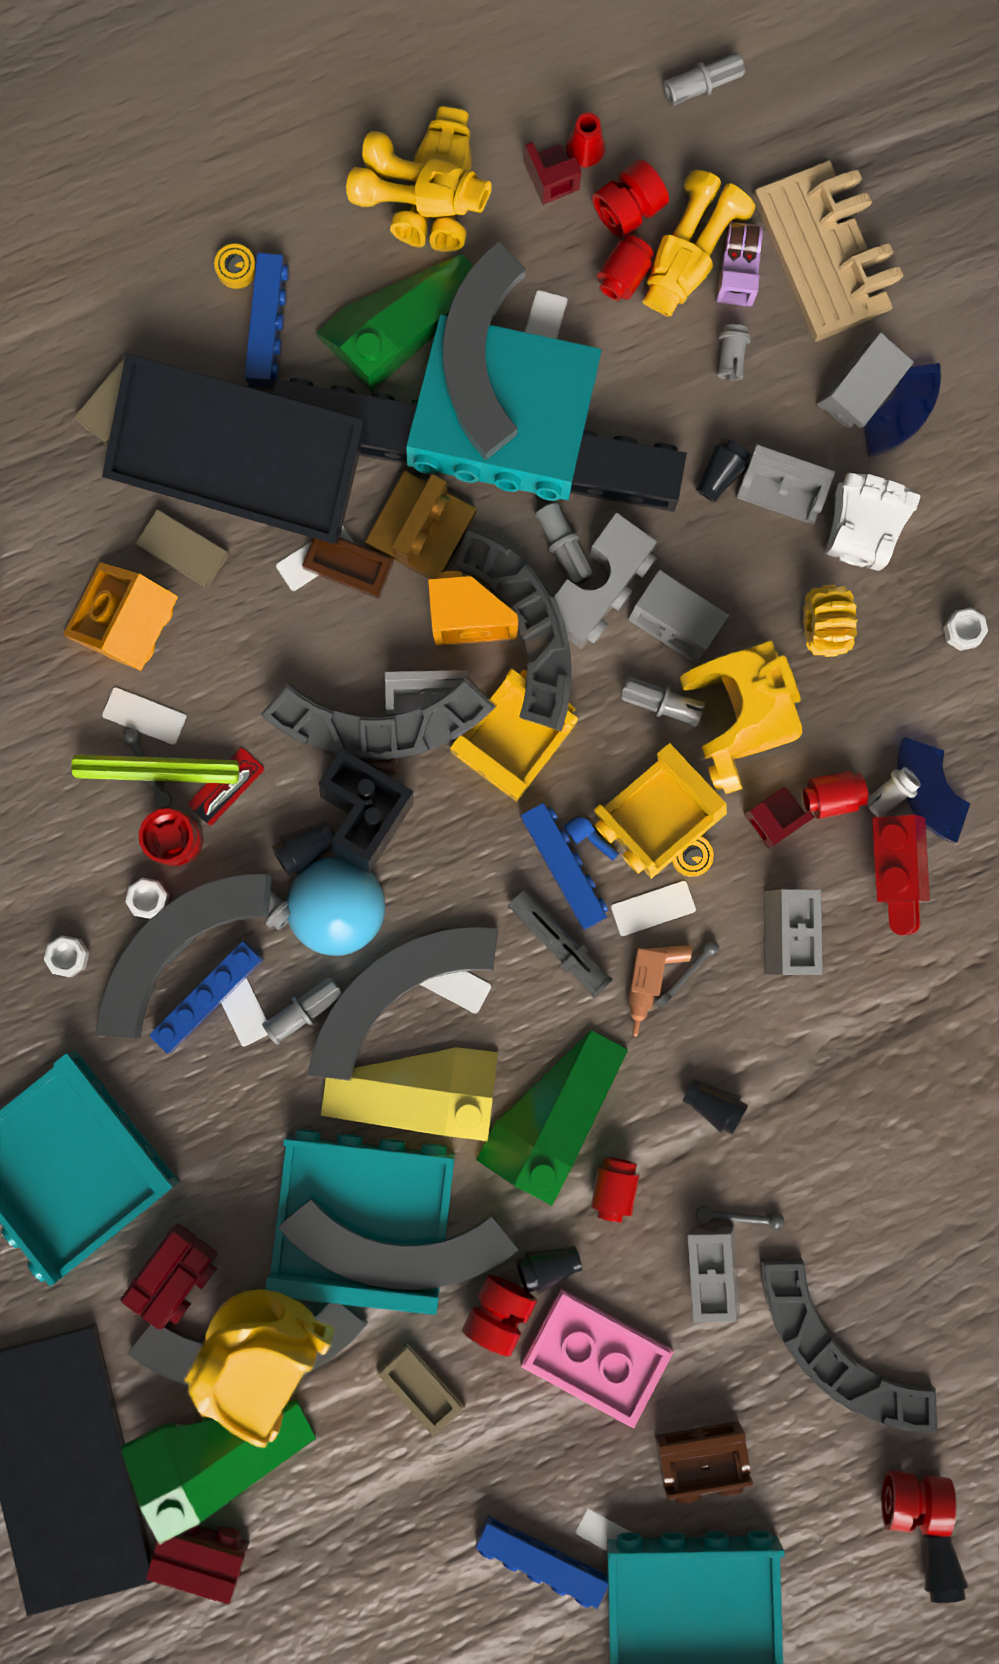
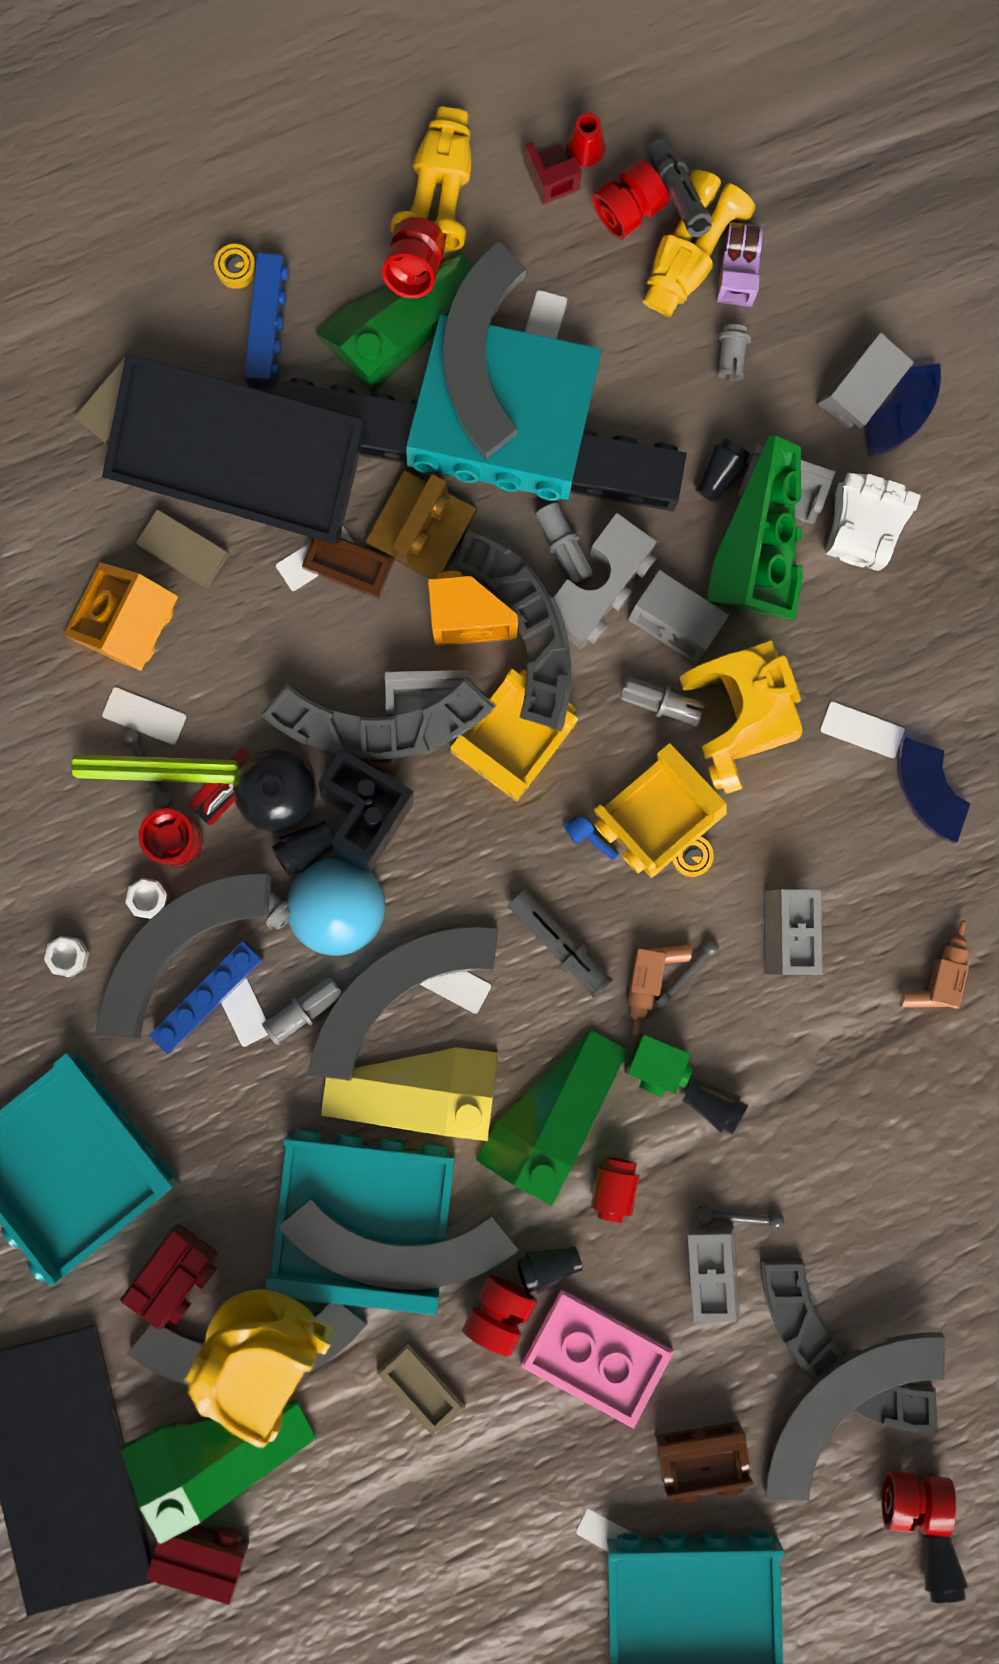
yellow piece [346,131,492,217] -> none
blue piece [476,1515,609,1609] -> none
blue piece [520,803,609,930] -> none
red brick [597,235,654,301] -> none
white sticker [611,881,696,936] -> none
light grey axle [663,54,745,107] -> none
dark red panel [744,787,815,848] -> none
tan hinge [753,161,903,342] -> none
yellow gear [802,585,858,657] -> none
red brick [802,771,868,819] -> none
white pin [868,767,921,817] -> none
red brick [872,815,930,935] -> none
white tile [943,607,988,651] -> none
none -> black cylinder [233,749,318,832]
none -> red wheel [382,217,446,299]
none -> green brick [624,1033,694,1097]
none -> dark grey pin [647,138,713,237]
none -> green wedge [707,436,803,620]
none -> dark grey tile [765,1332,945,1501]
none -> white sticker [821,702,905,758]
none -> nougat piece [900,920,970,1009]

